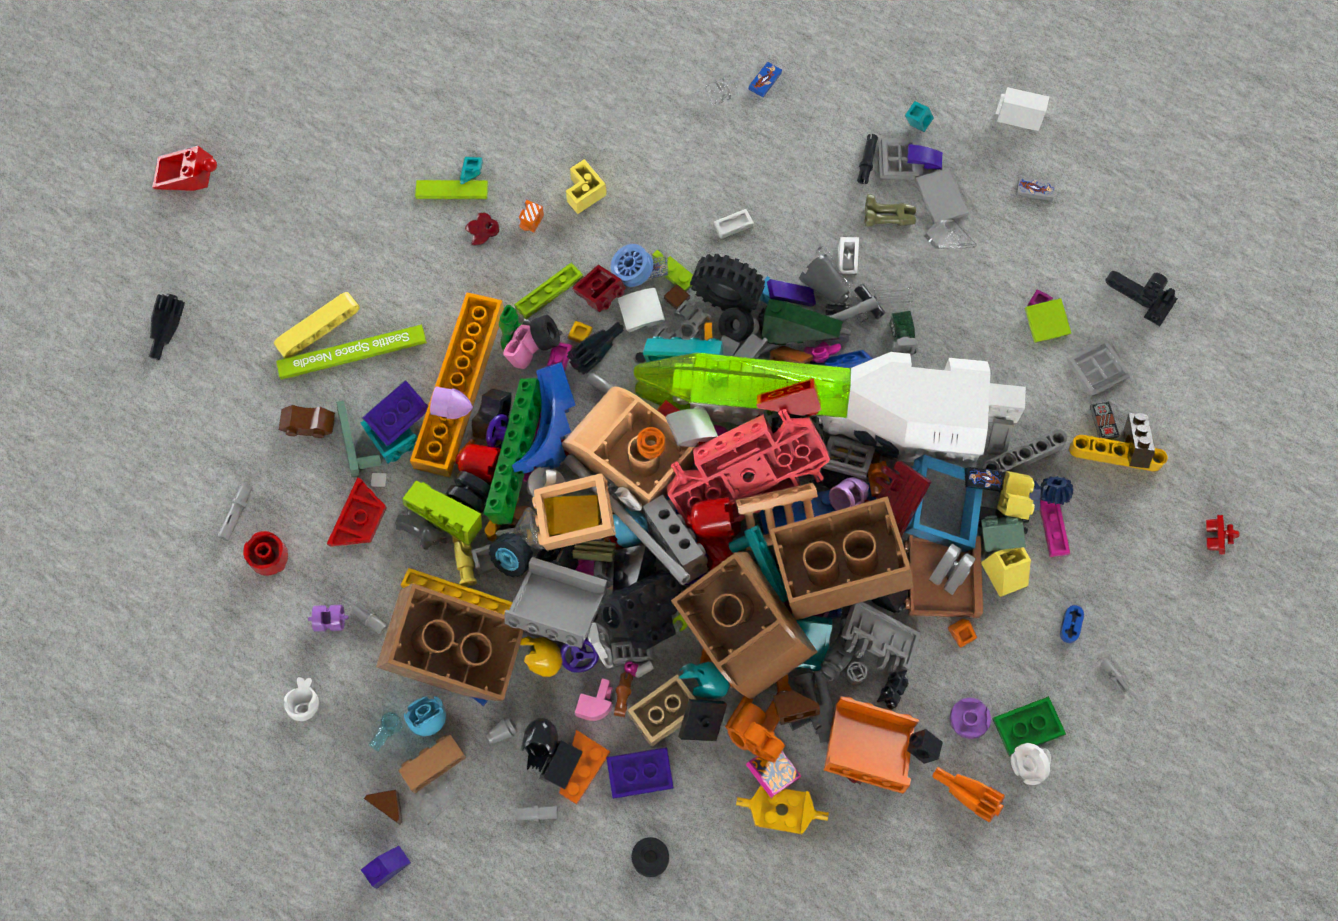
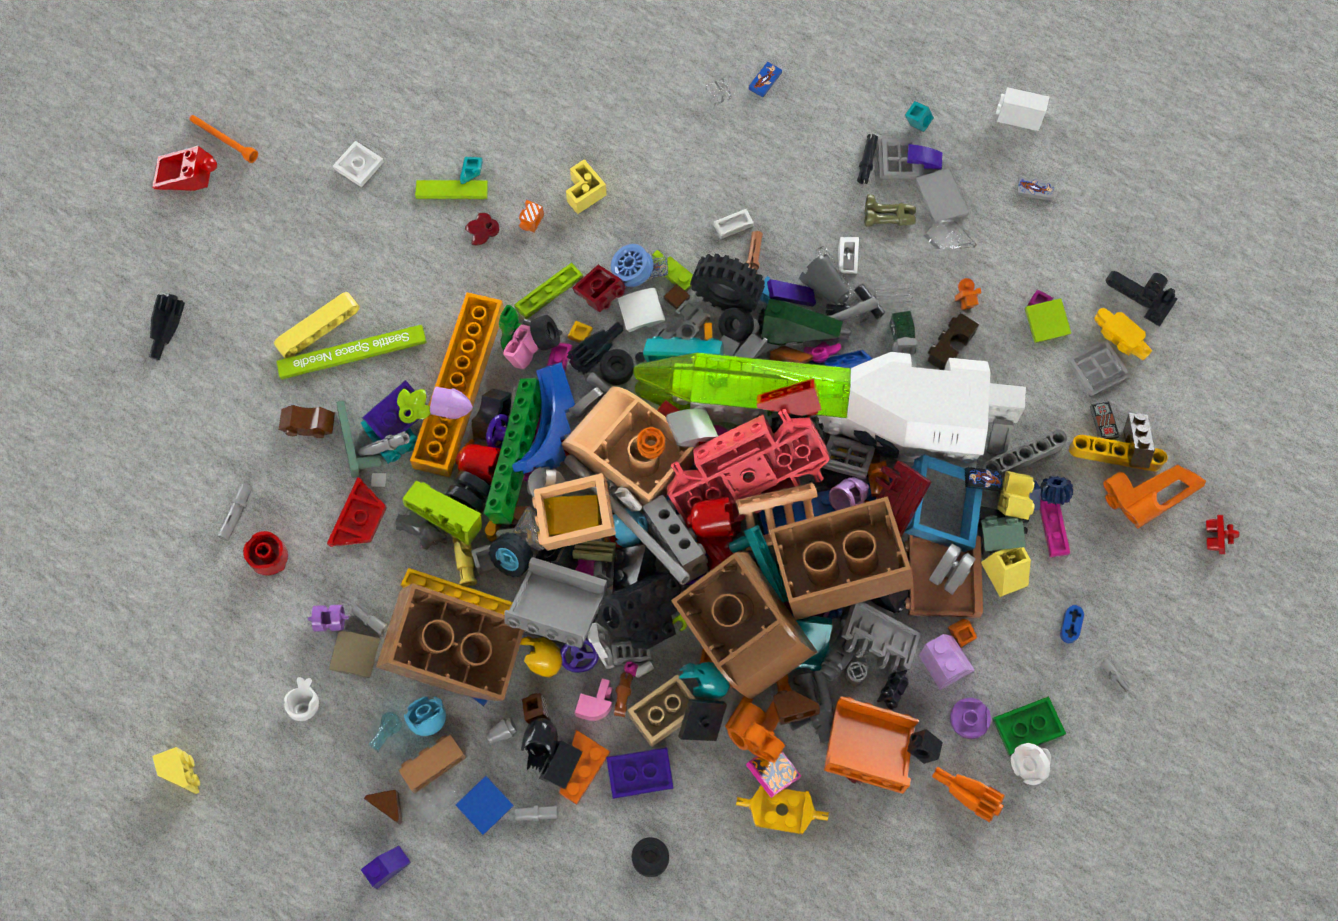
none -> light yellow slope [152,747,200,794]
none -> orange piece [189,115,258,163]
none -> dark tan slope [328,631,380,678]
none -> white plate [333,141,384,187]
none -> light grey pin [358,431,410,457]
none -> lime plate [397,389,431,424]
none -> blue piece [455,776,514,835]
none -> reddish brown brick [522,693,551,724]
none -> light grey beam [571,387,604,417]
none -> black tyre [600,349,634,385]
none -> nougat pin [746,231,763,274]
none -> lavender slope [919,634,975,690]
none -> dark brown arch [927,312,979,370]
none -> orange hips [955,278,981,310]
none -> yellow hinge [1094,308,1152,361]
none -> orange panel [1103,464,1206,529]

